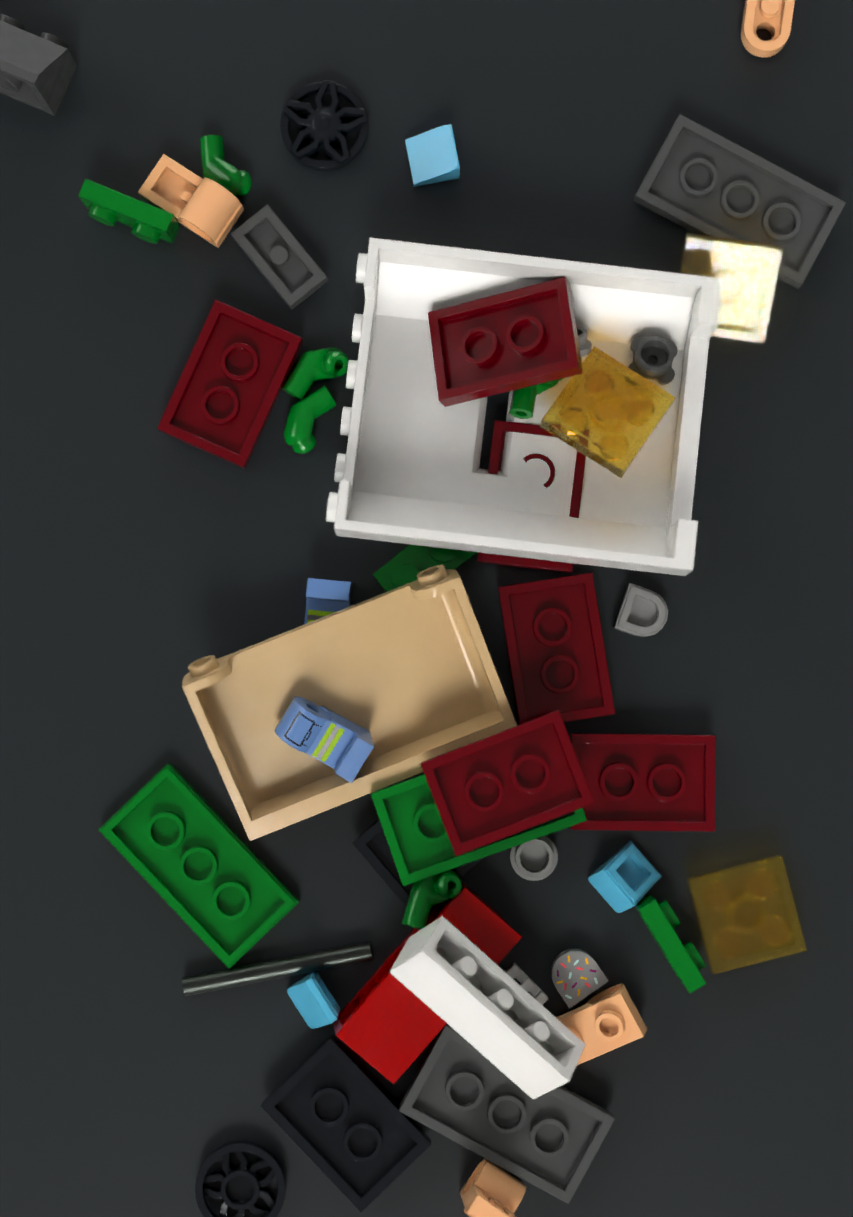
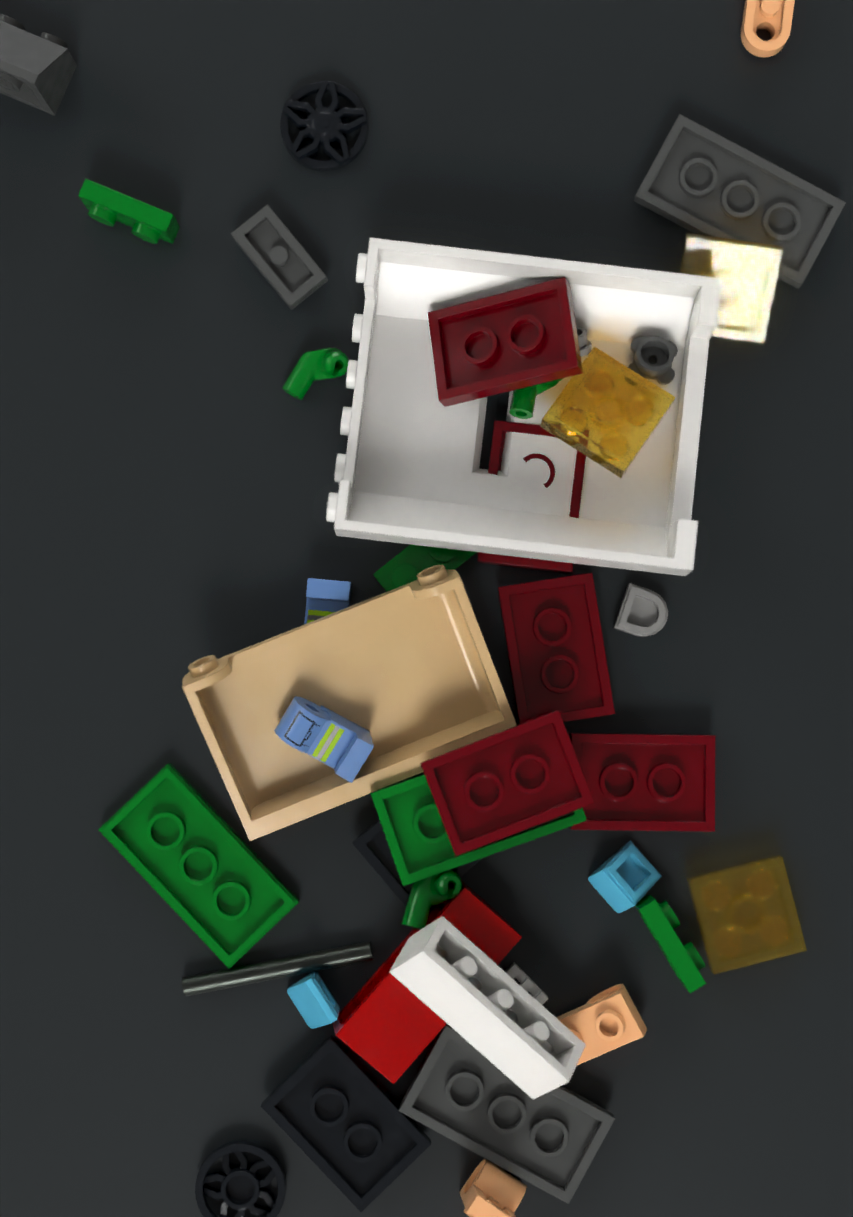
light nougat plate [137,154,244,248] -> none
dark red plate [157,299,303,469] -> none
green arm [200,135,252,196] -> none
green arm [283,386,337,454] -> none
medium azure slope [405,124,460,187] -> none
light grey plate [510,836,558,881] -> none
light grey tile [551,949,609,1008] -> none

